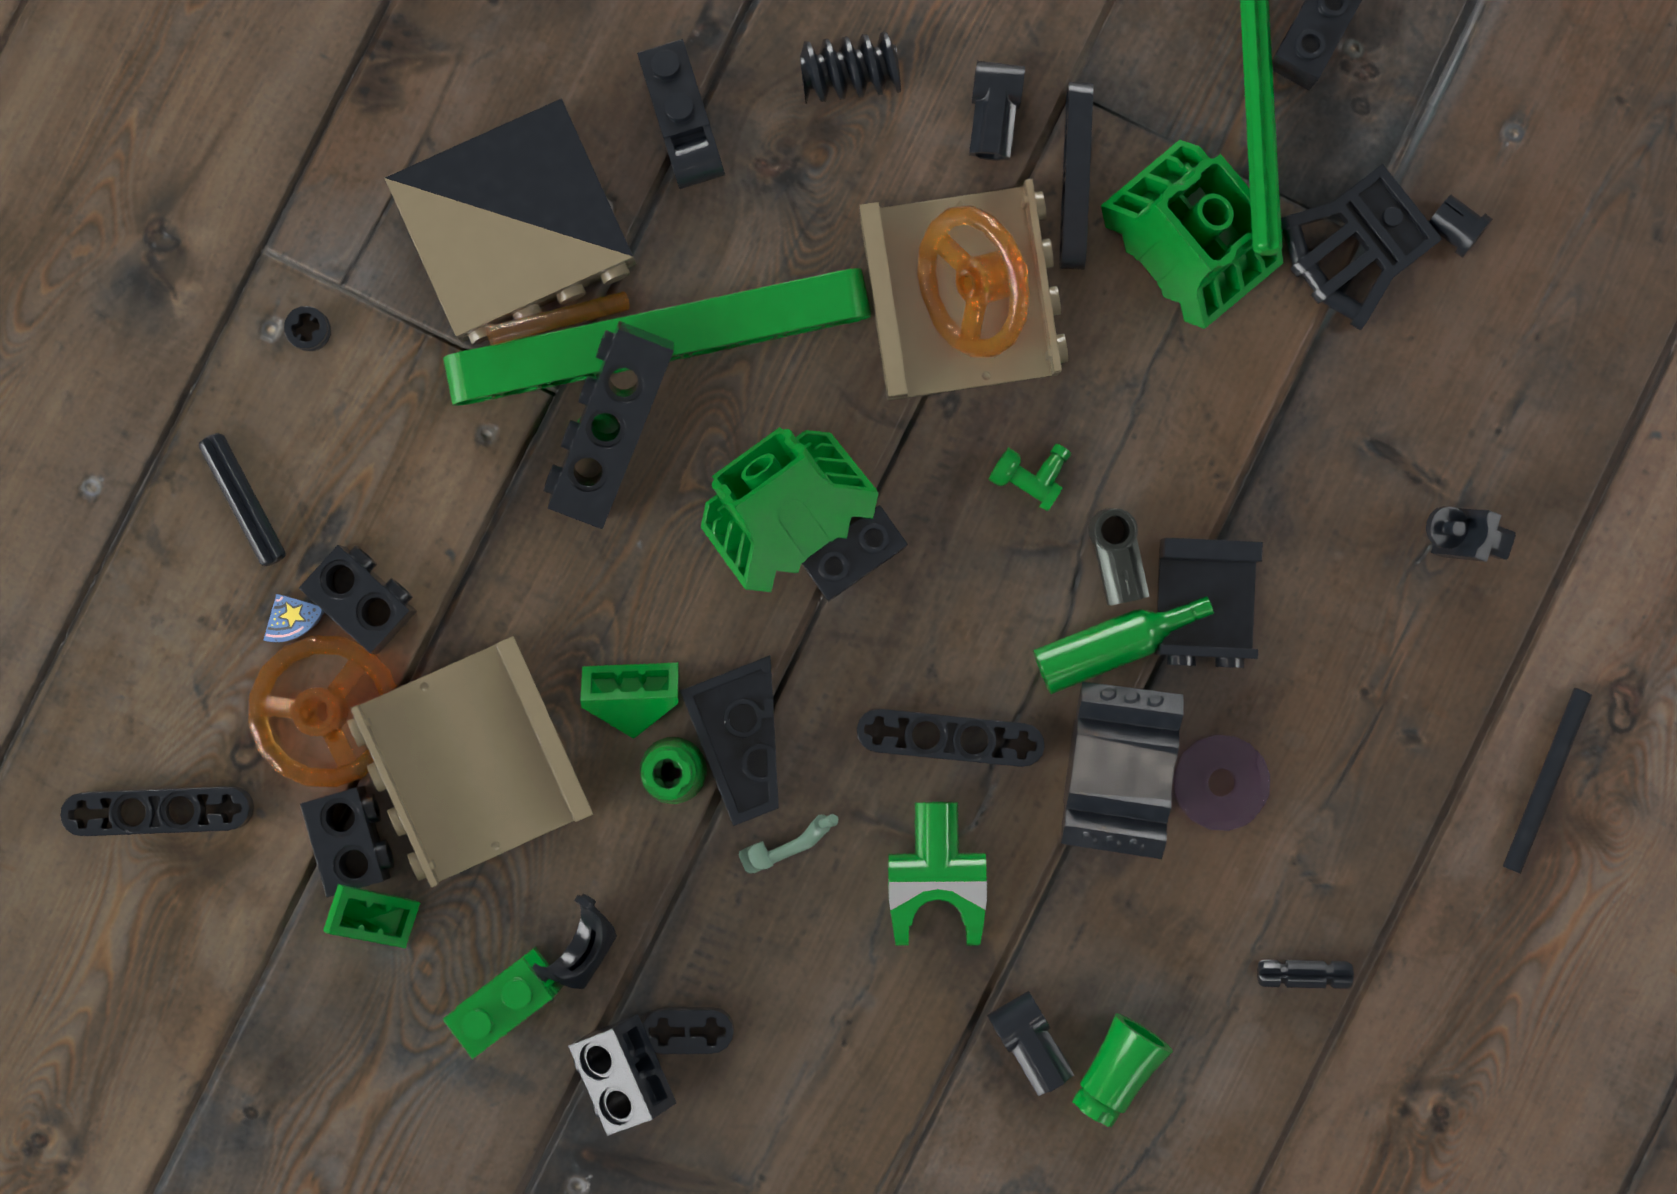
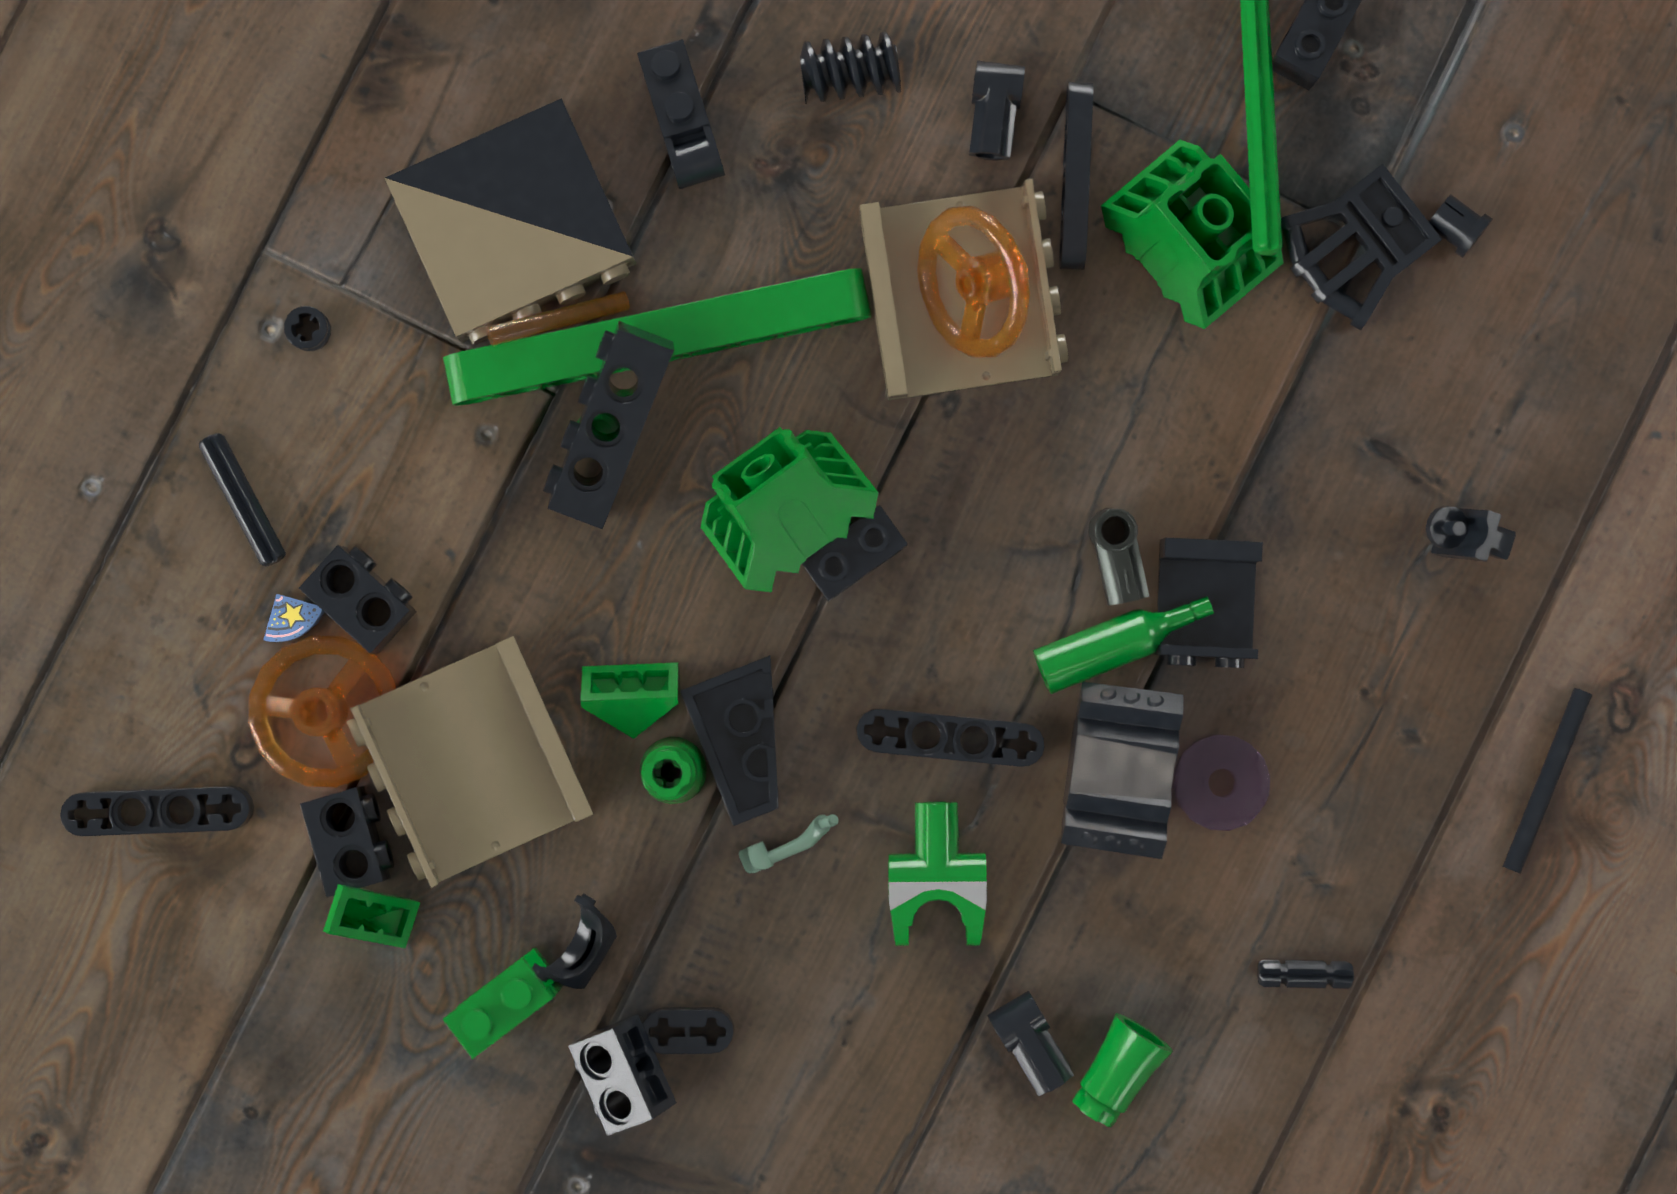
green piece [988,444,1071,511] -> none

